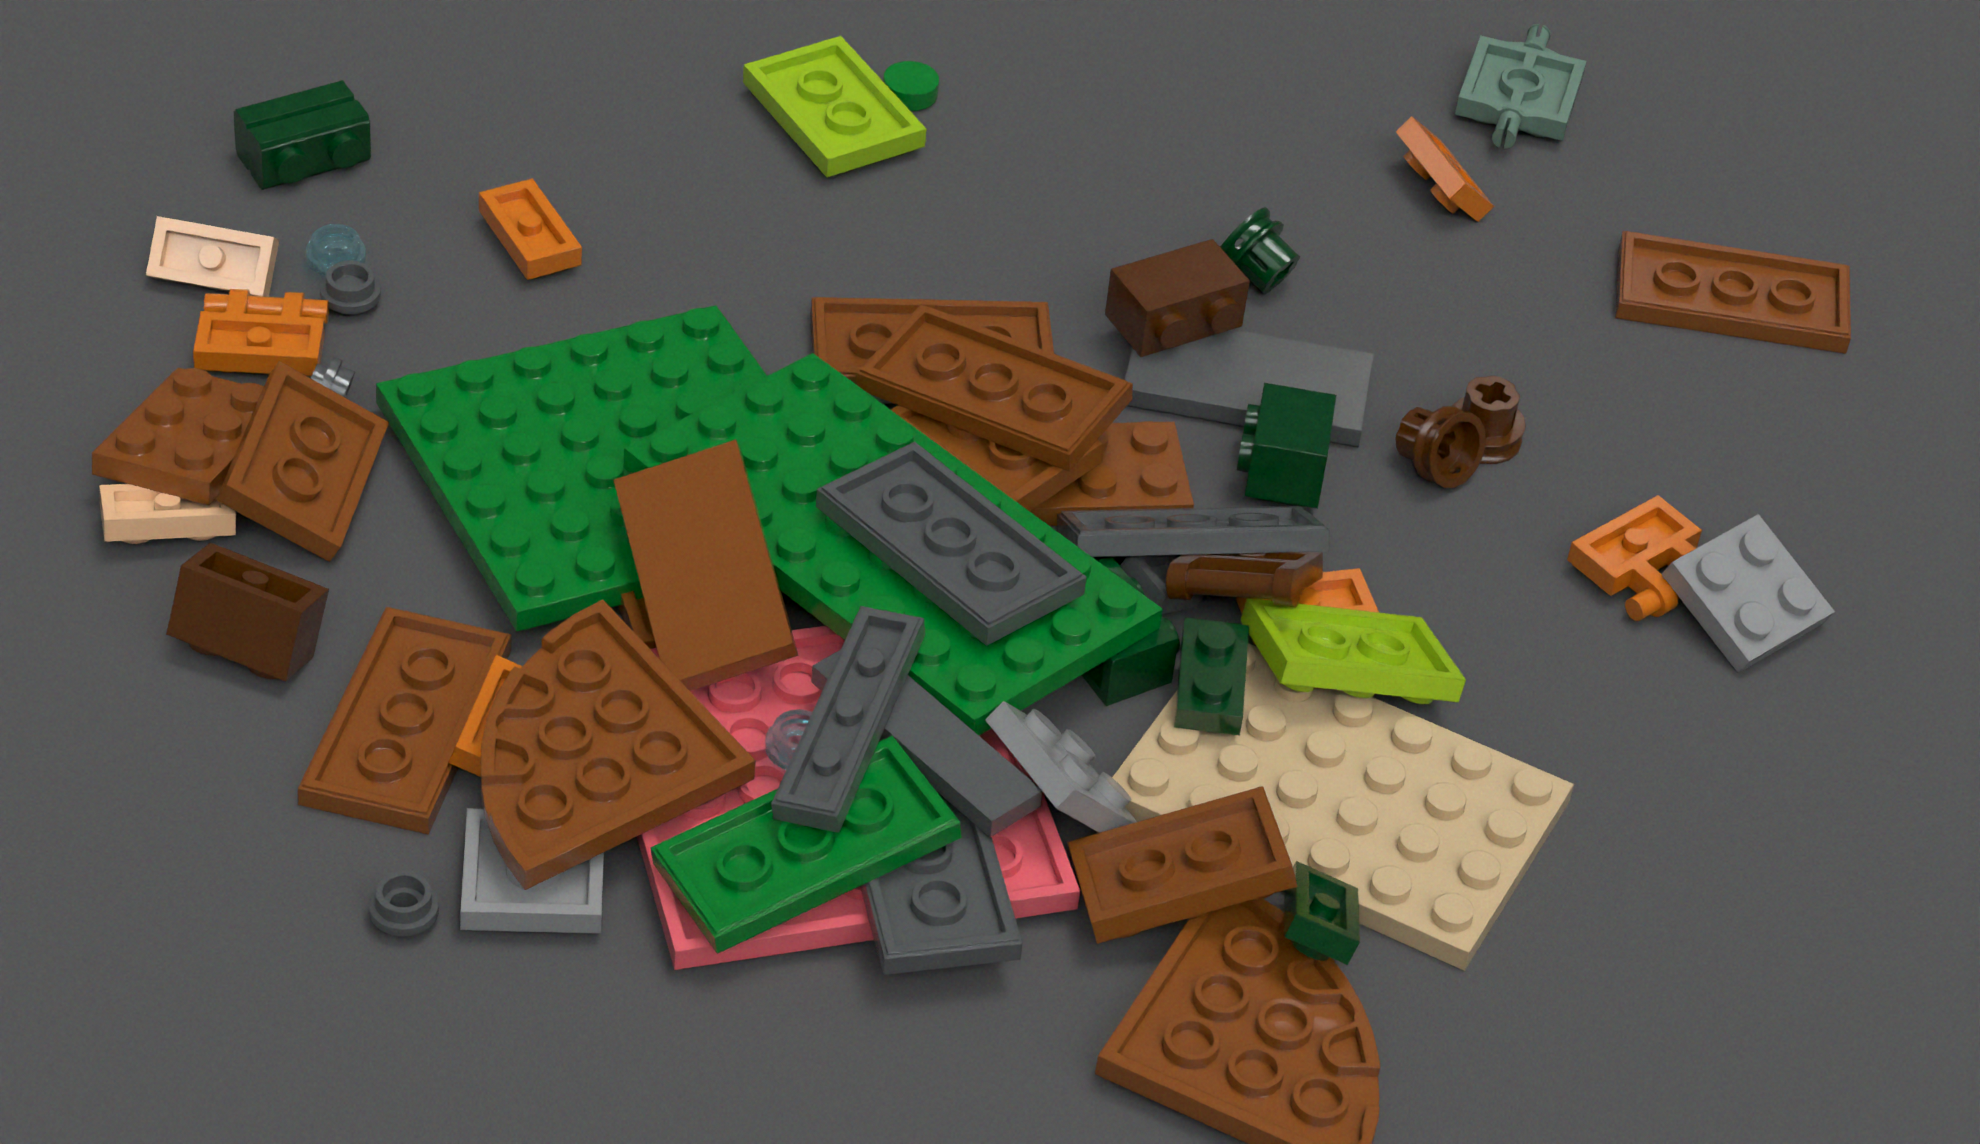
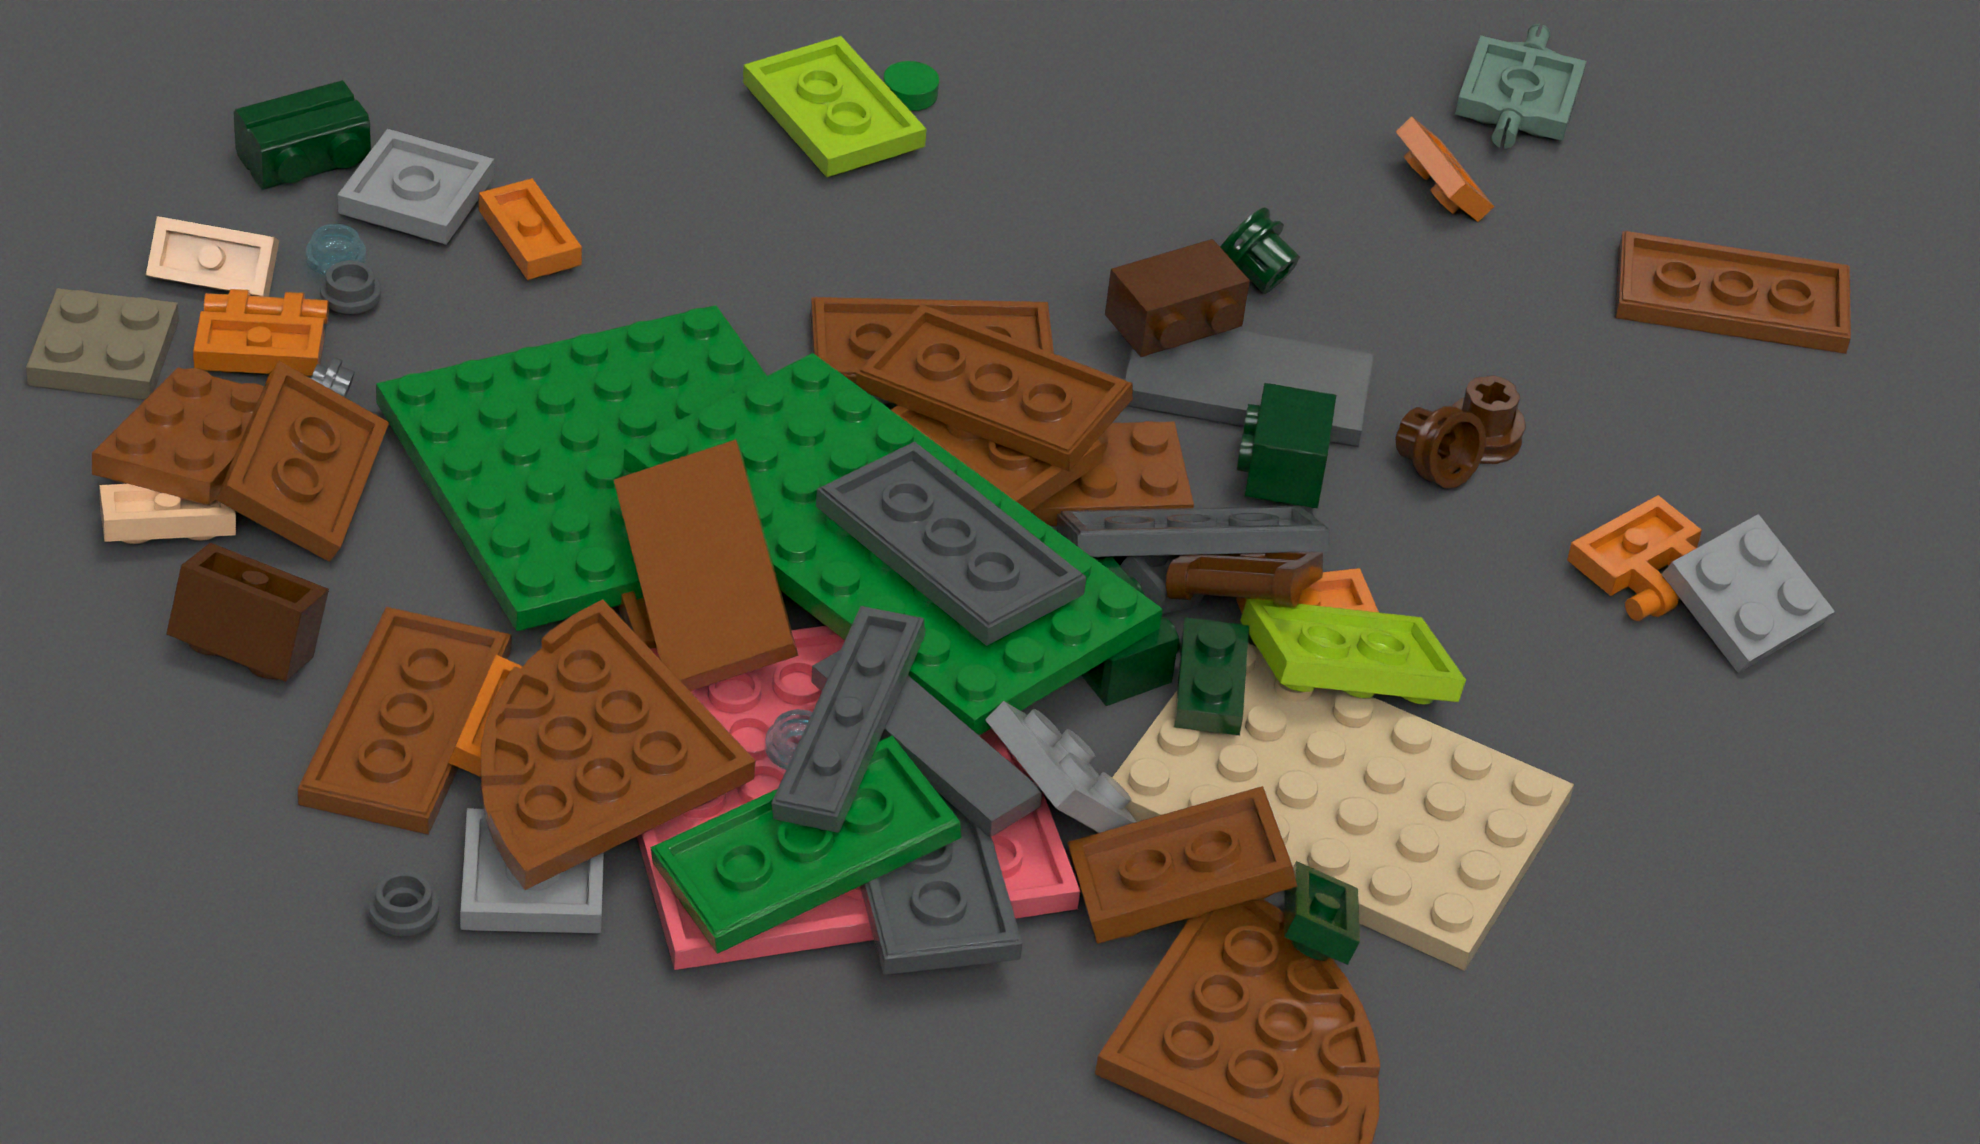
none -> dark tan plate [26,288,179,400]
none -> light grey plate [337,129,494,245]

